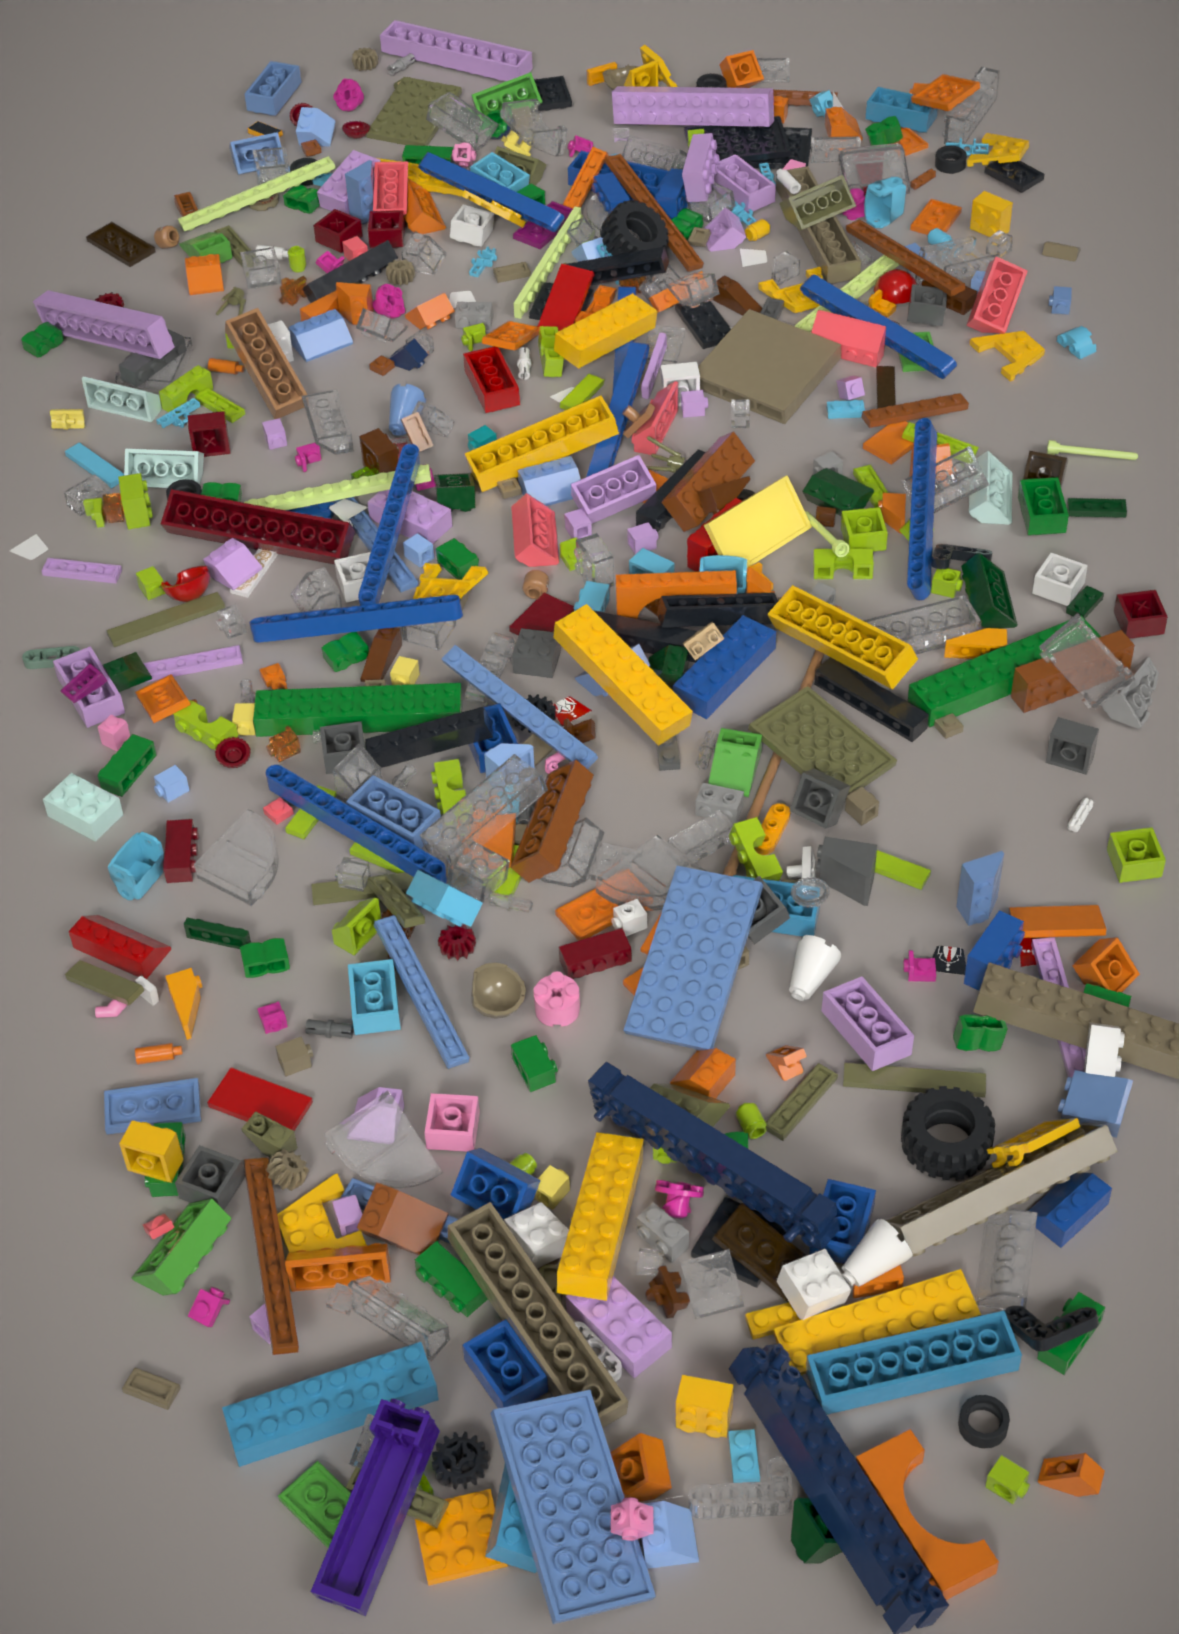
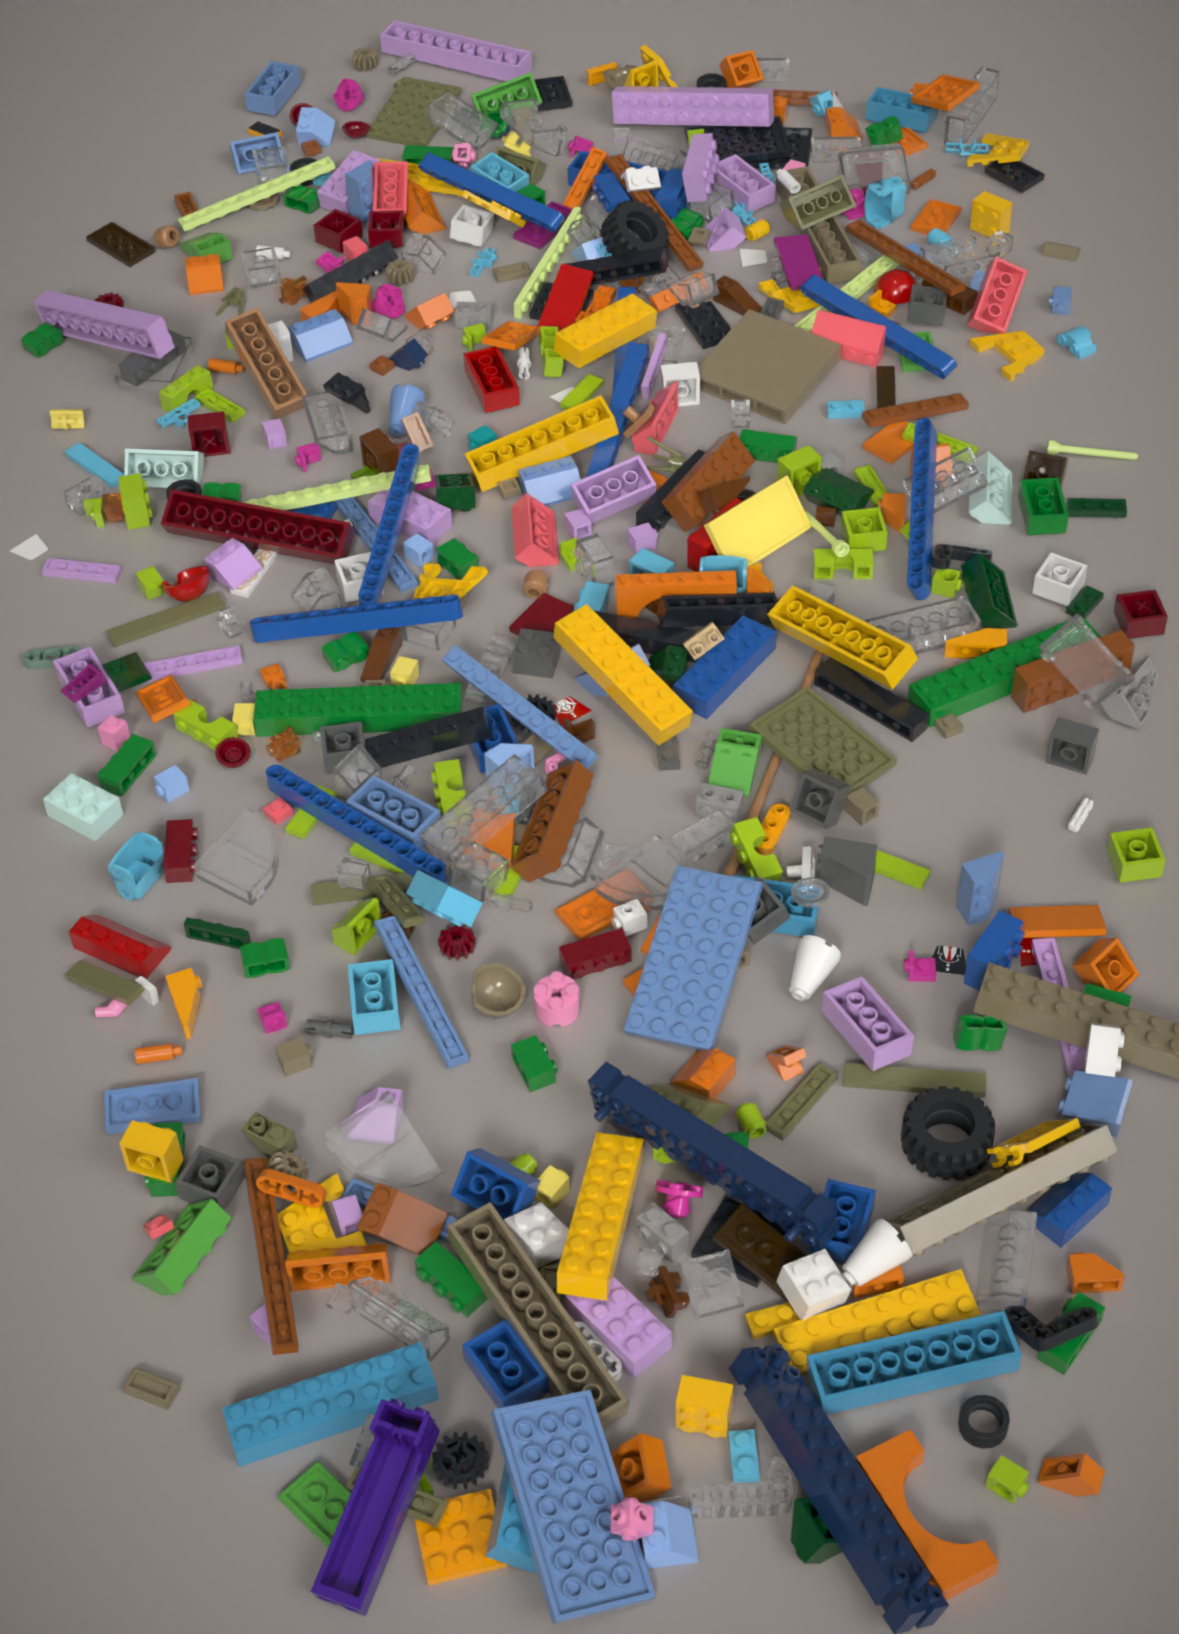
light aqua slope [82,377,162,422] -> none
dark pink bracket [188,1287,230,1327] -> none
red tile [207,1067,313,1131] -> none
olive tile [214,225,259,269] -> none
lime brick [288,246,306,273] -> none
white sticker [329,499,368,521] -> none
bright pink brick [425,1093,480,1152] -> none
lavender brick [681,390,708,418] -> none
lavender brick [836,376,865,400] -> none
black tyre [935,146,967,174] -> none
none -> orange beam [256,1169,327,1208]
none -> black bracket [323,372,370,414]
none -> white bracket [621,166,661,192]
none -> green brick [739,429,797,463]
none -> magenta tile [773,234,824,290]
none -> lime brick [777,445,822,496]
none -> orange slope [1066,1252,1125,1294]

